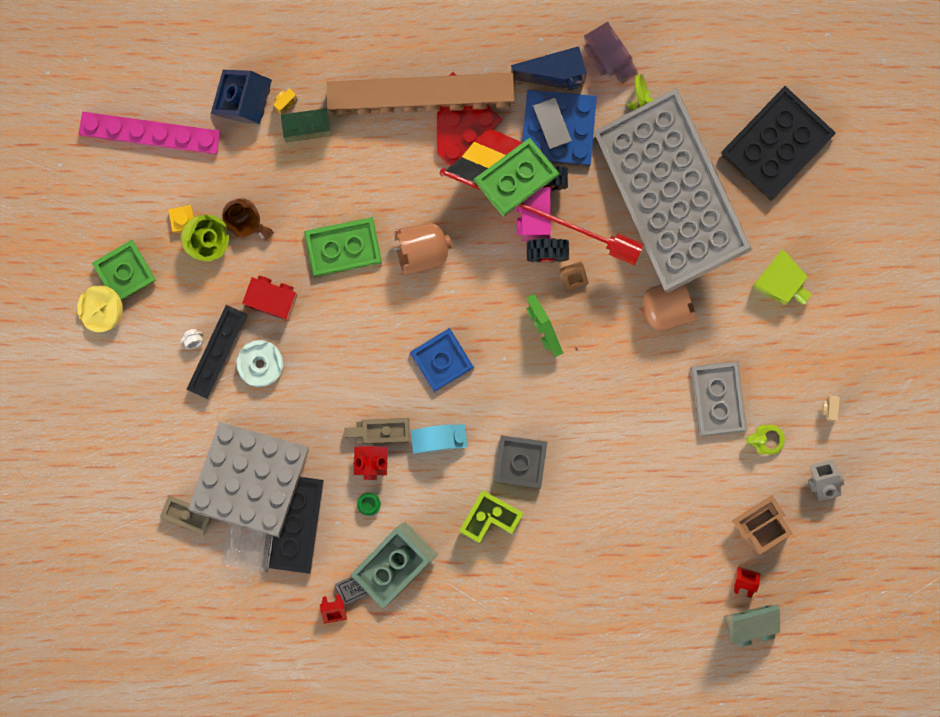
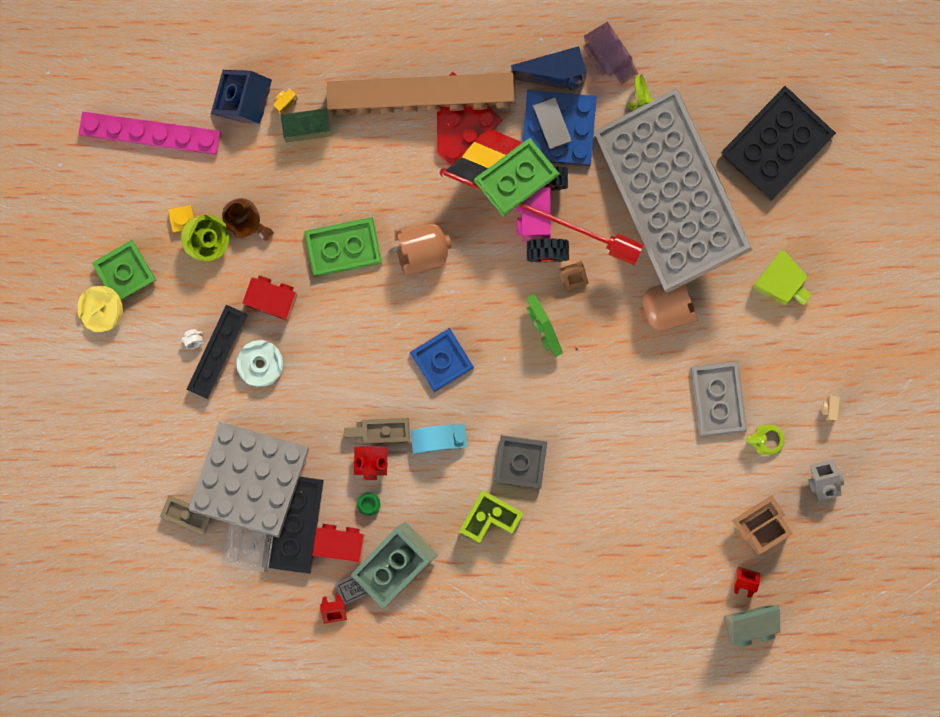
none -> red brick [312,524,365,562]

